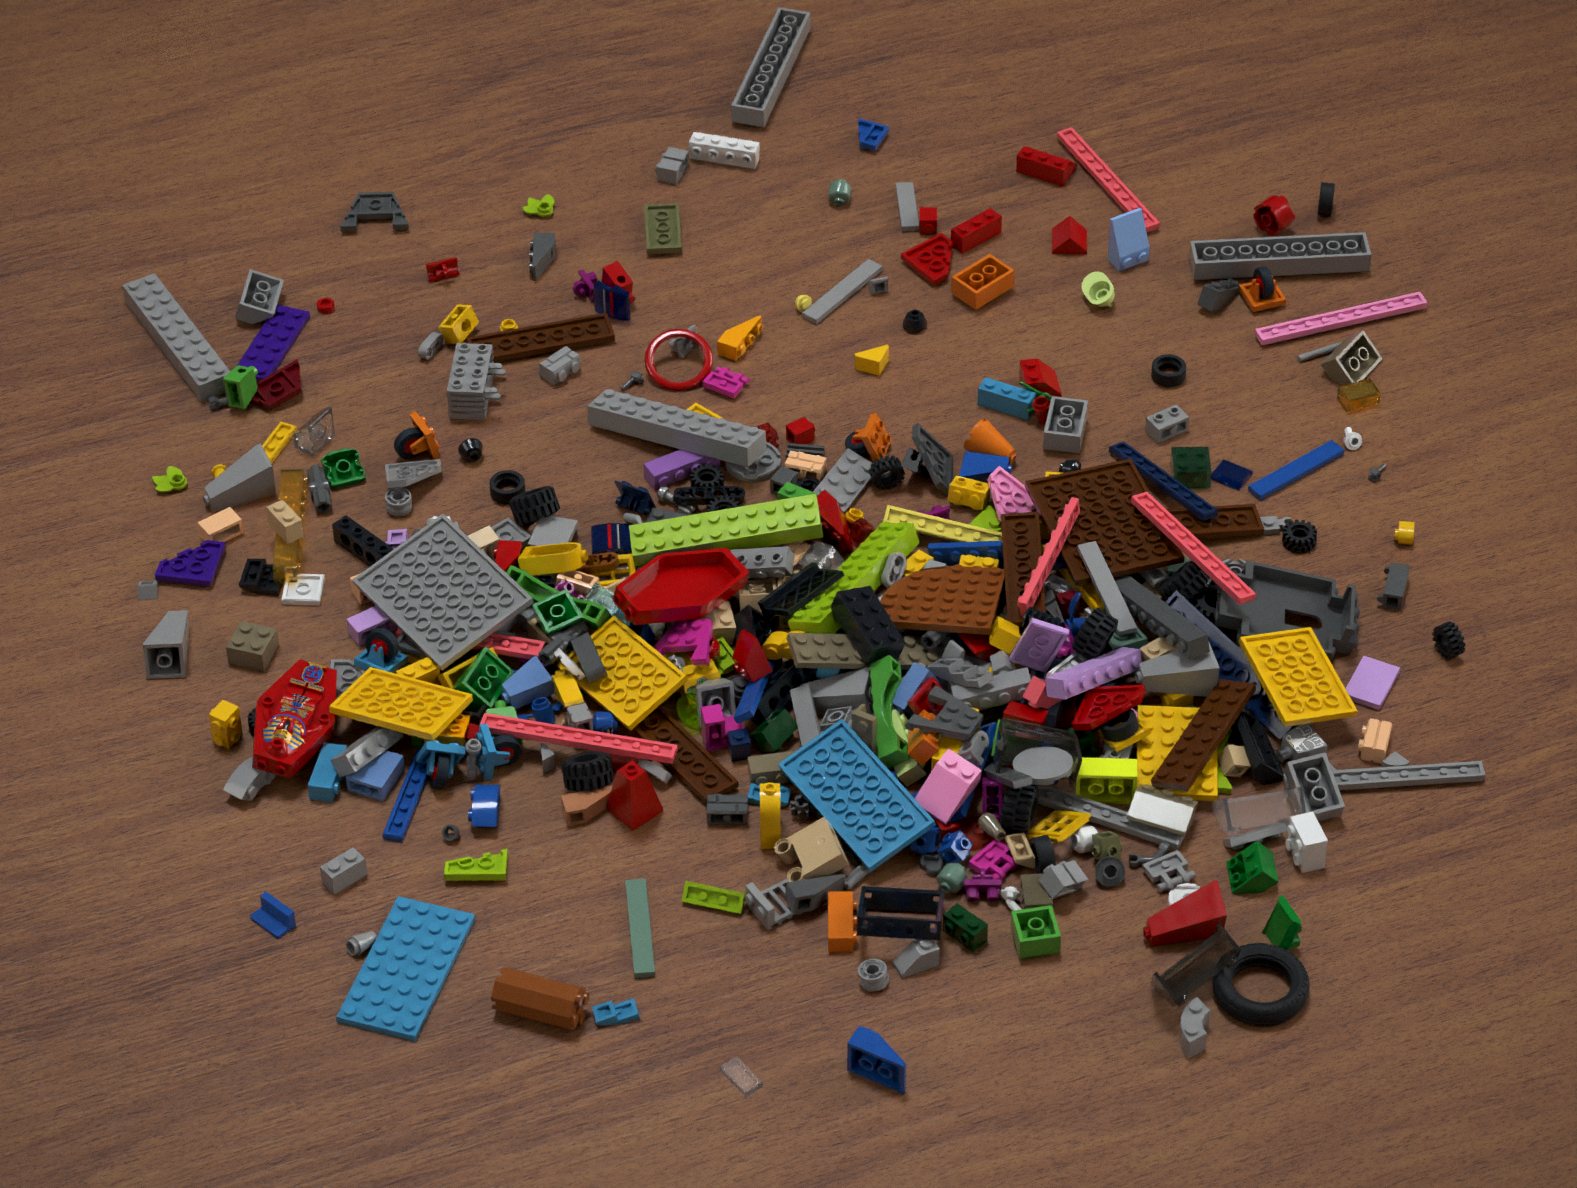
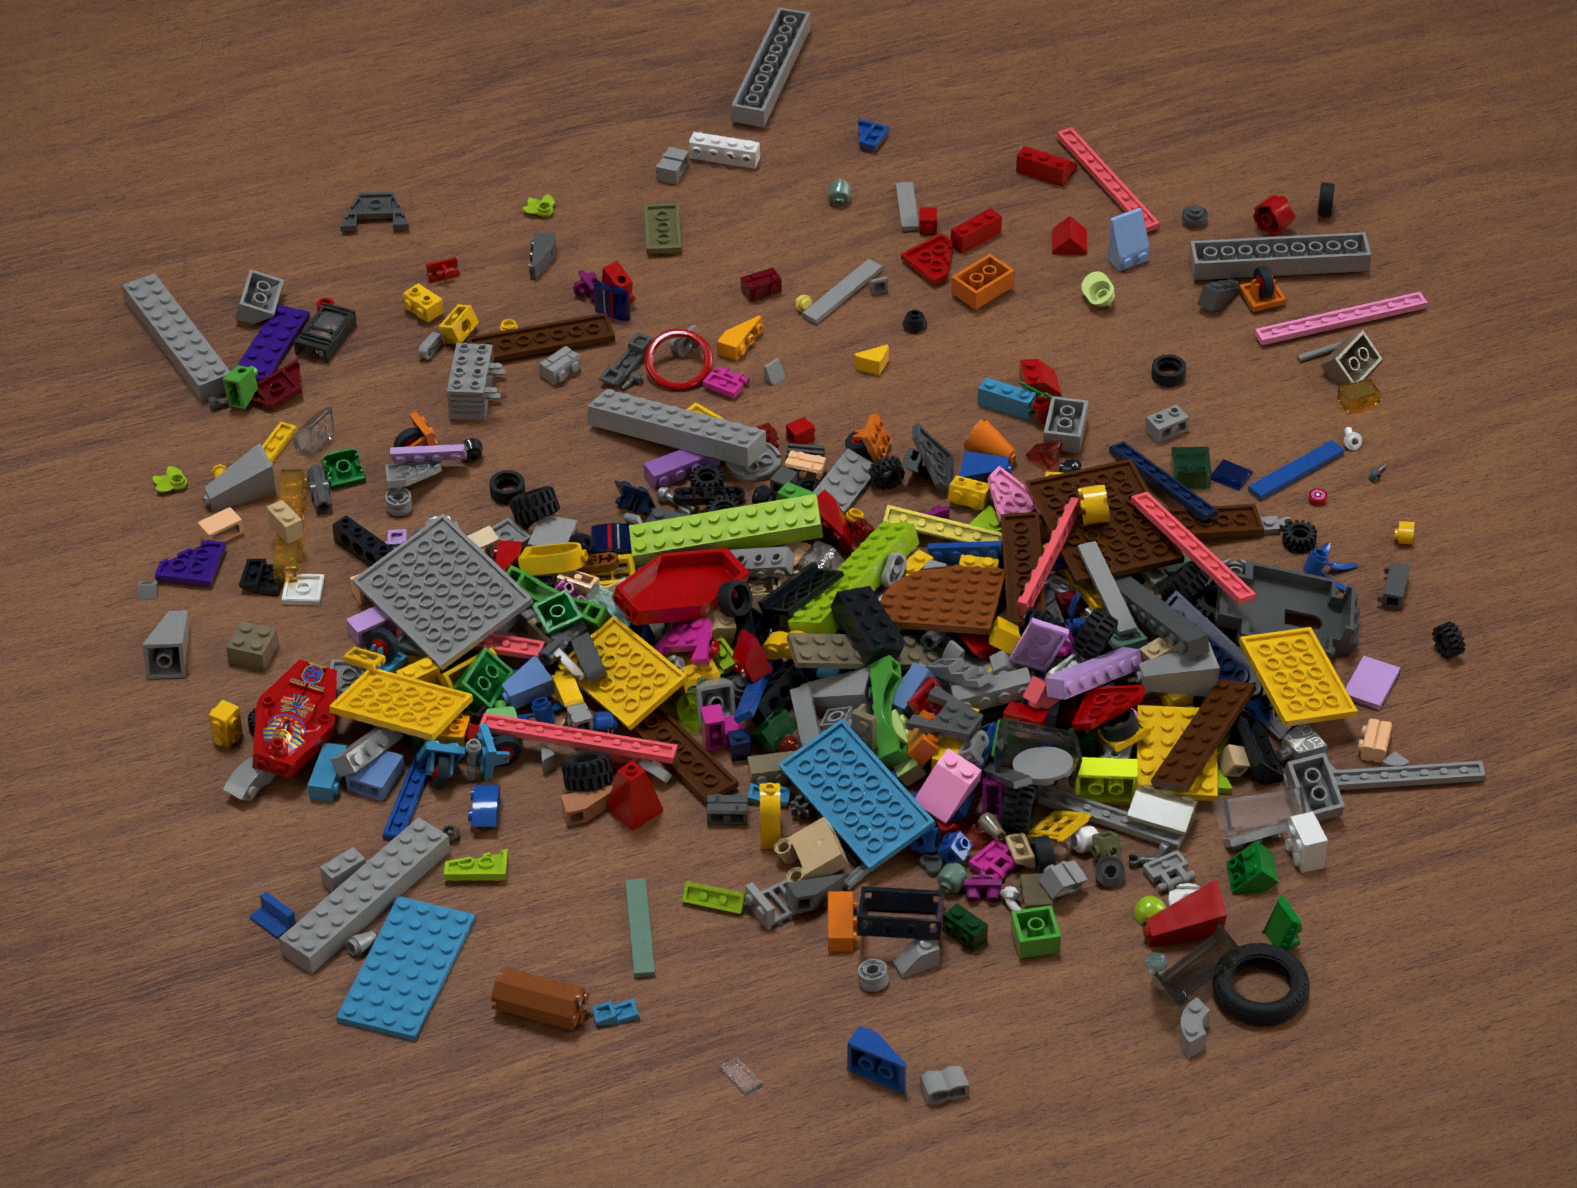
none -> light grey brick [279,817,450,974]
none -> pearl dark grey door [294,302,357,363]
none -> yellow tile [343,646,386,671]
none -> lavender plate [390,444,467,464]
none -> yellow brick [403,283,444,323]
none -> black cone [569,532,594,555]
none -> dark grey slope [599,332,653,386]
none -> black tyre [717,580,753,617]
none -> dark red brick [741,267,782,301]
none -> black cone [752,485,776,504]
none -> light grey slope [764,358,786,386]
none -> clear red cone [778,734,802,753]
none -> light grey brick [920,1066,969,1105]
none -> clear red slope [1025,439,1063,469]
none -> yellow brick [1078,485,1110,526]
none -> lime hair [1133,896,1166,924]
none -> clear light blue tile [1145,952,1167,973]
none -> dark grey plate [1182,205,1208,226]
none -> blue plant [1303,543,1358,591]
none -> tile [1308,488,1328,506]

